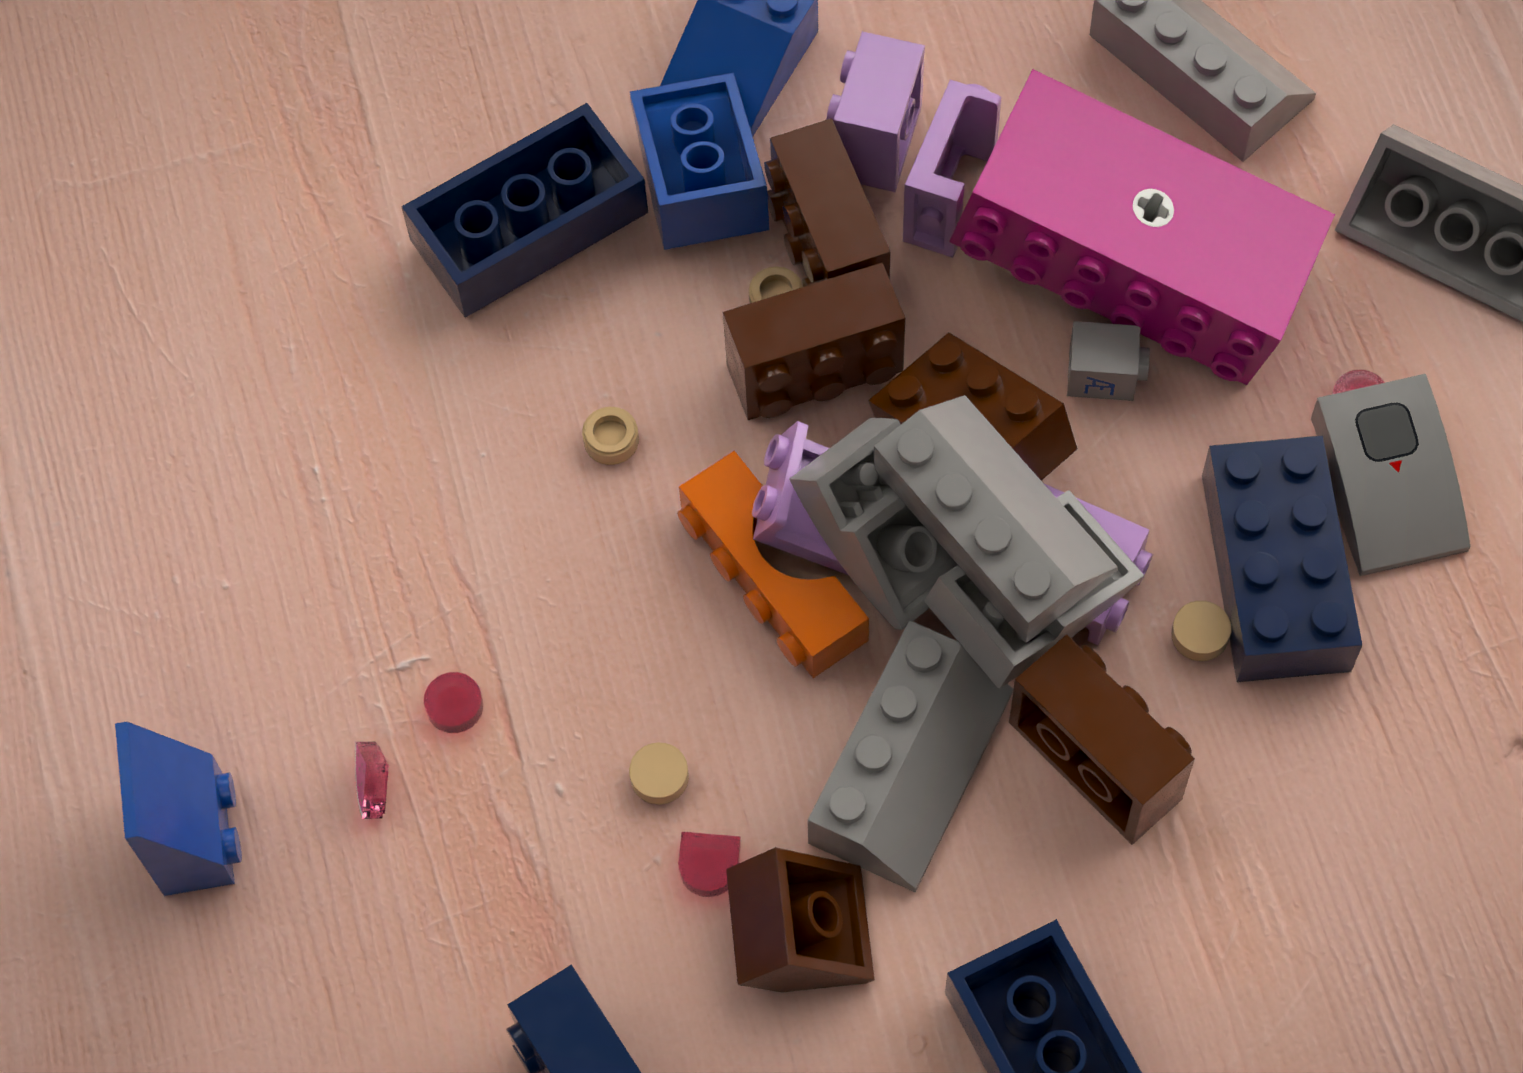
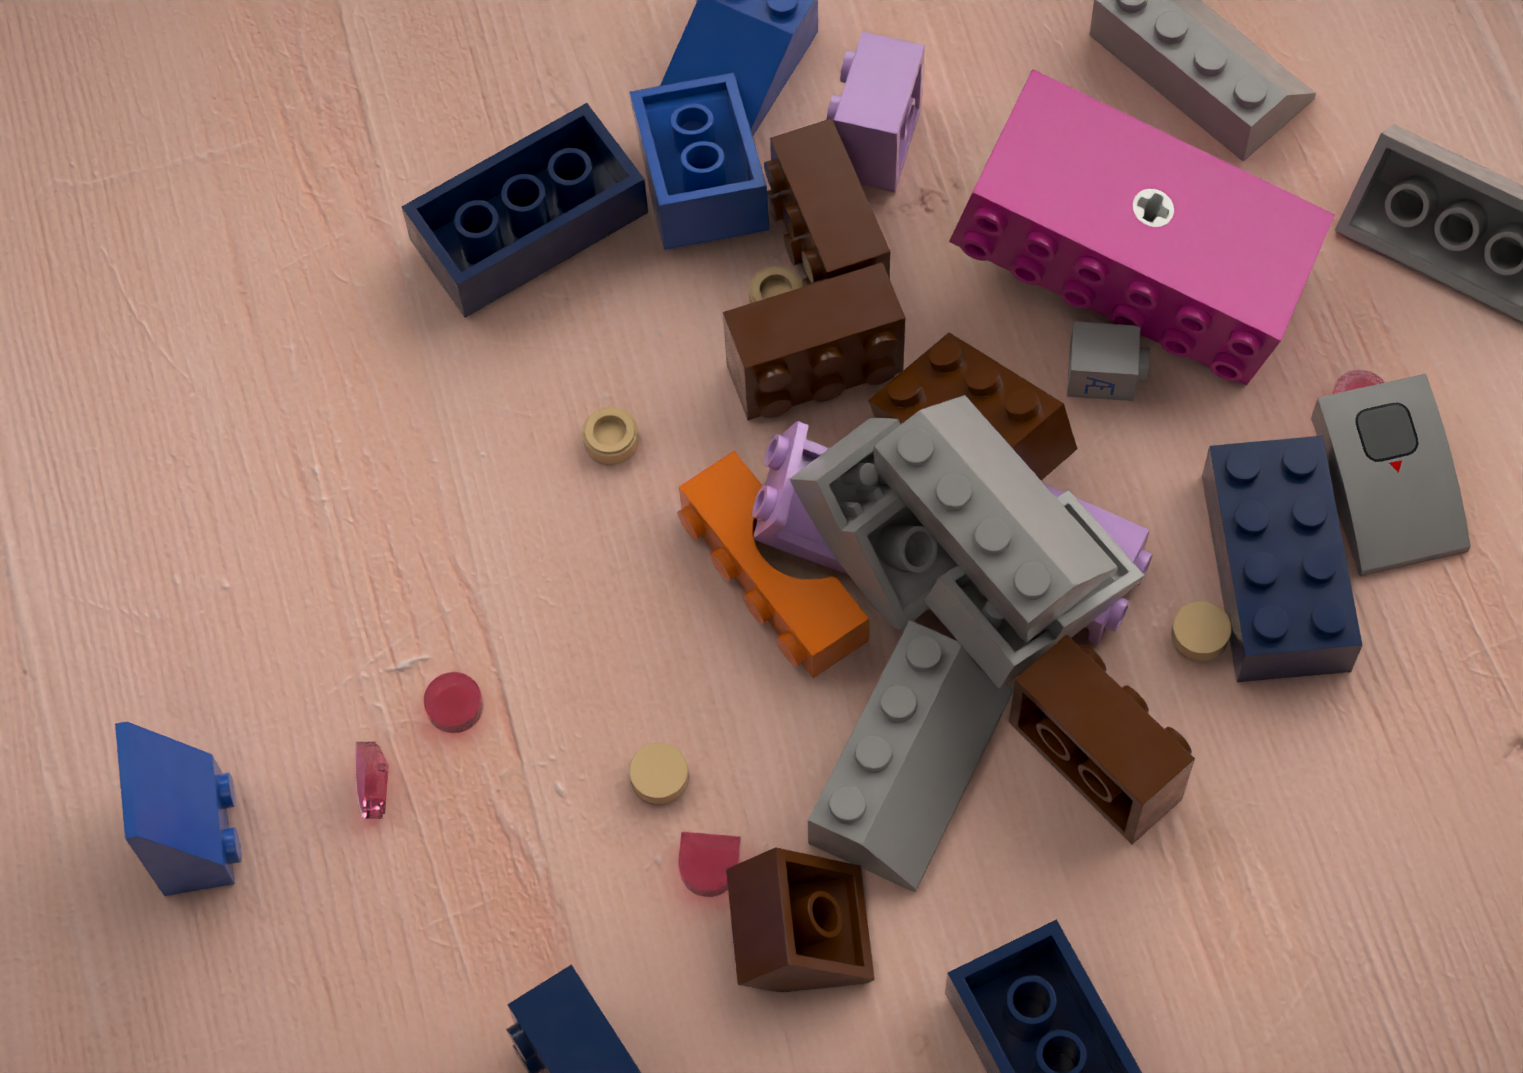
lavender panel [903,80,1001,257] -> none

